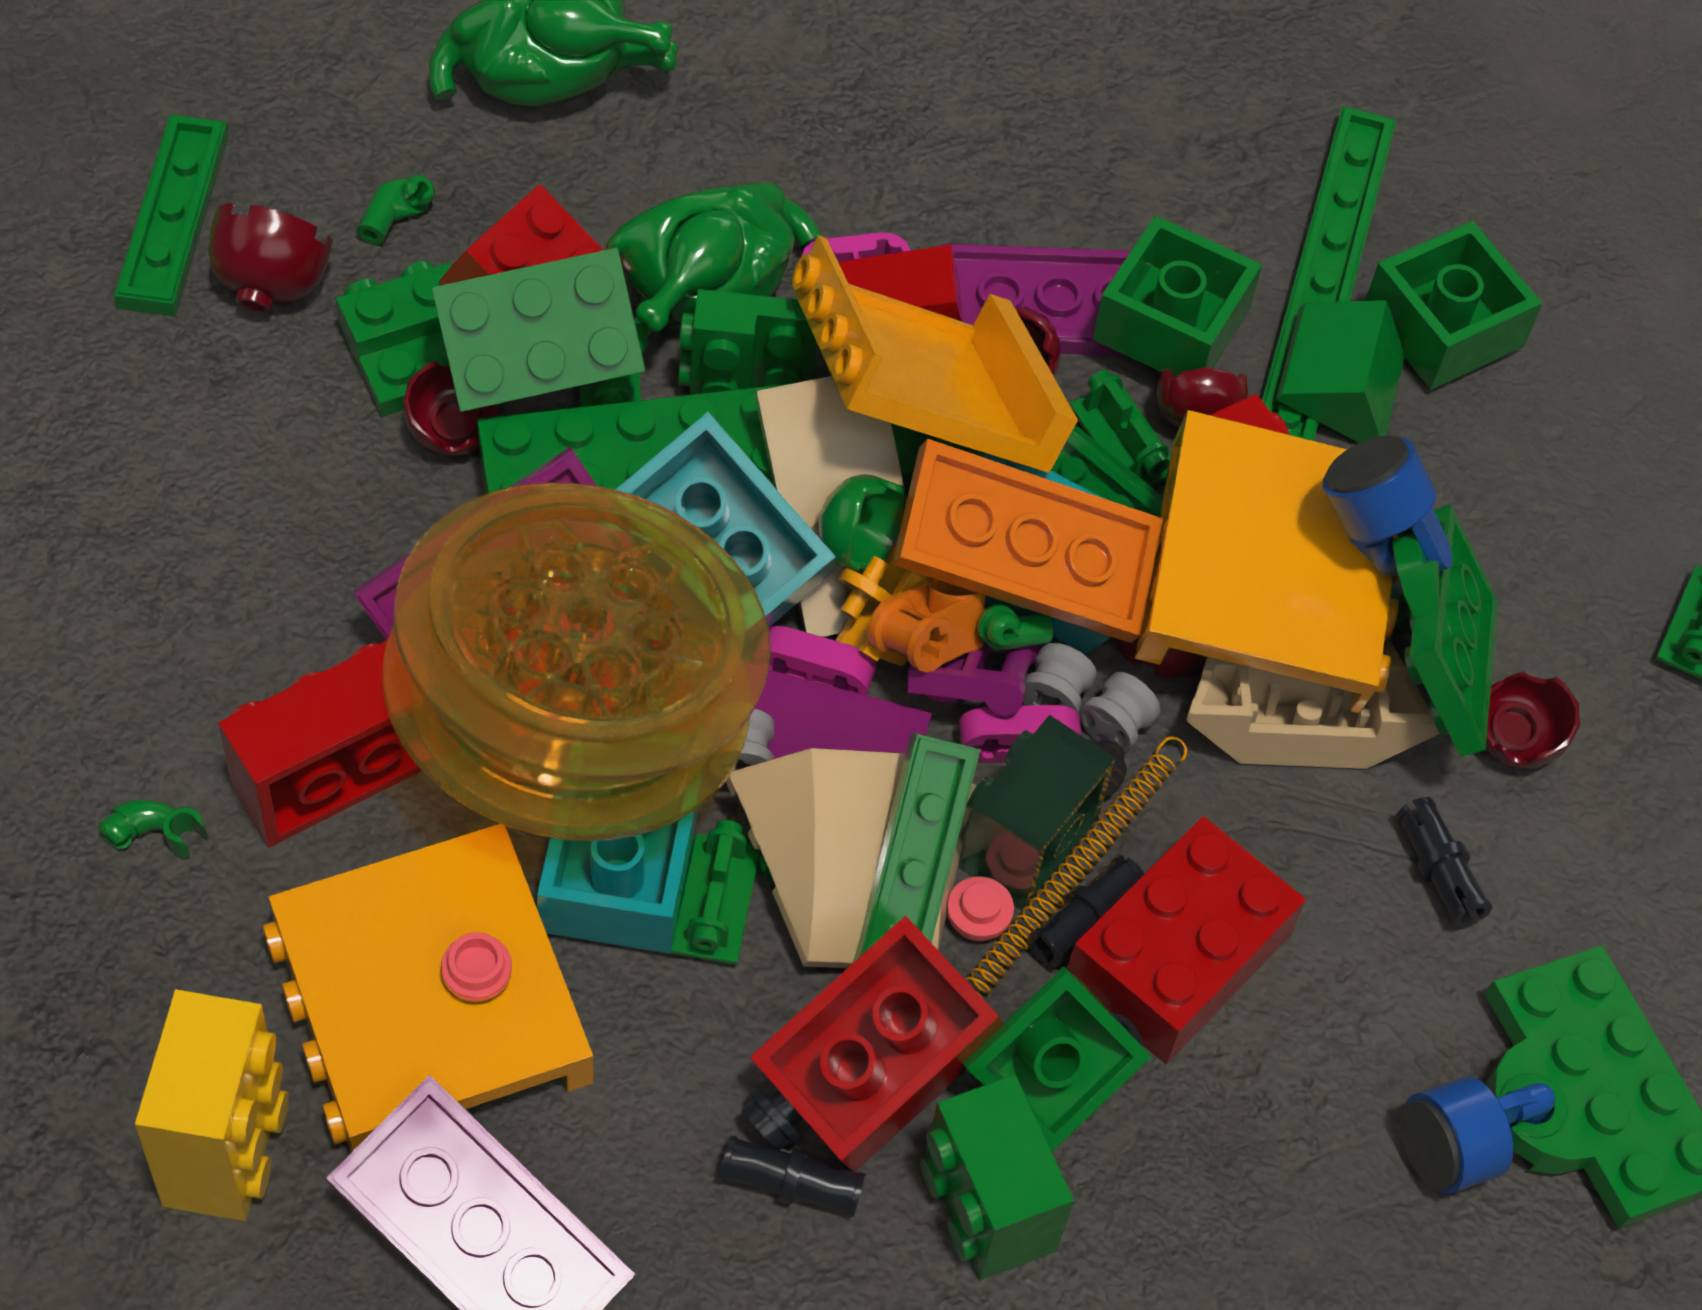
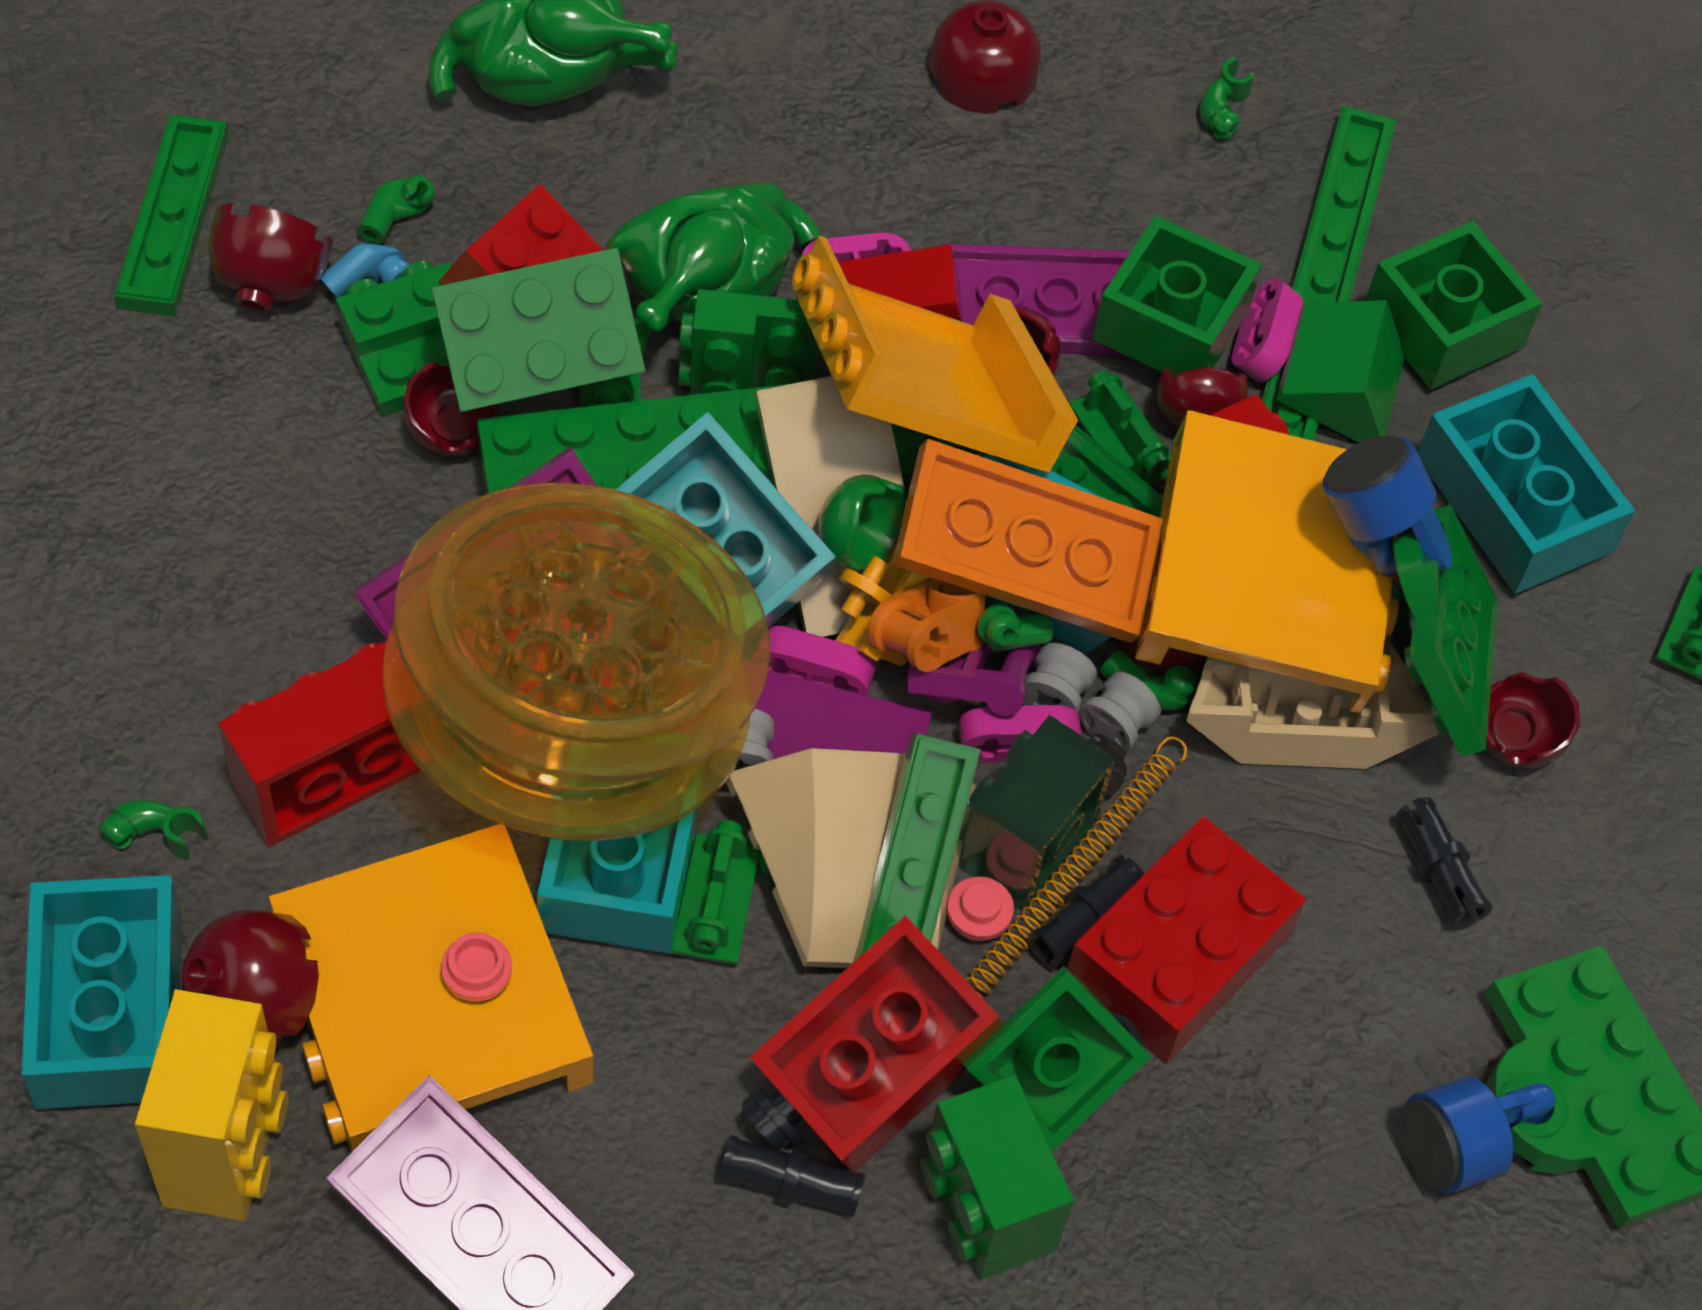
none -> teal brick [22,875,181,1109]
none -> dark red cylinder [181,910,319,1048]
none -> dark azure arm [321,243,410,297]
none -> dark red cylinder [928,0,1041,114]
none -> green arm [1100,650,1197,711]
none -> green arm [1199,57,1255,140]
none -> dark pink beam [1231,277,1303,383]
none -> teal brick [1417,374,1636,594]

